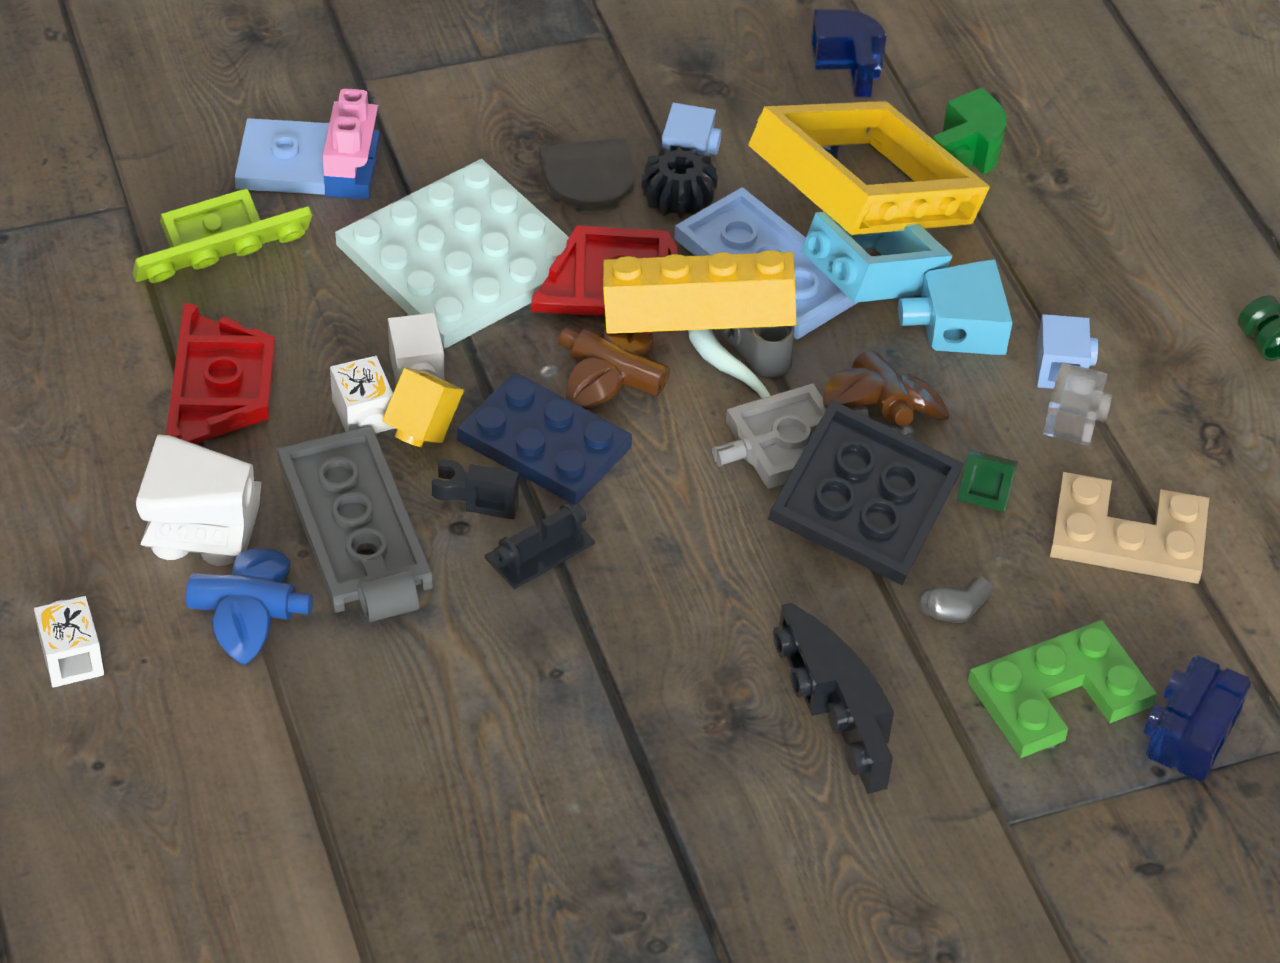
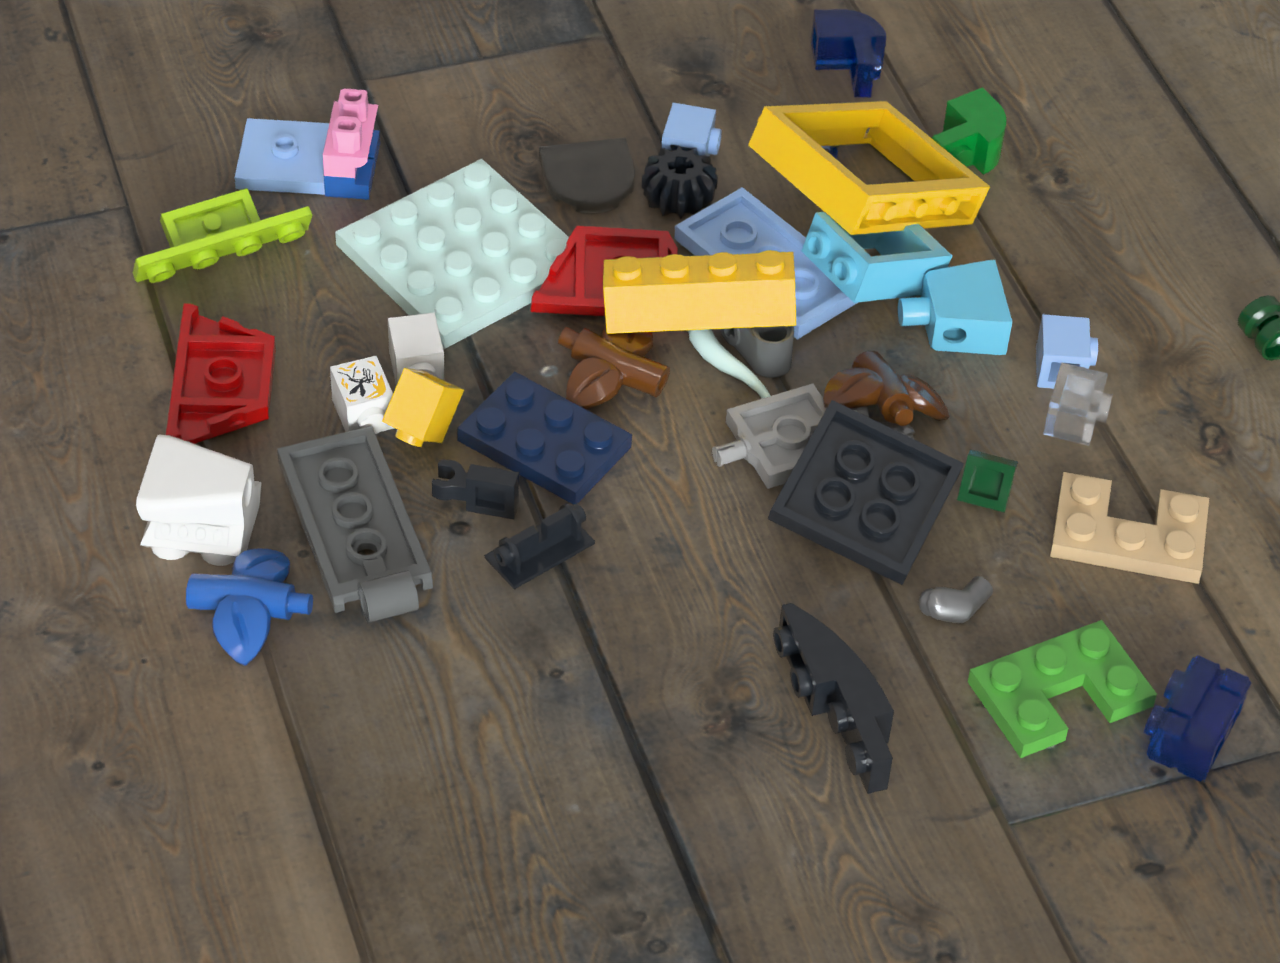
white brick [34,596,104,688] -> none

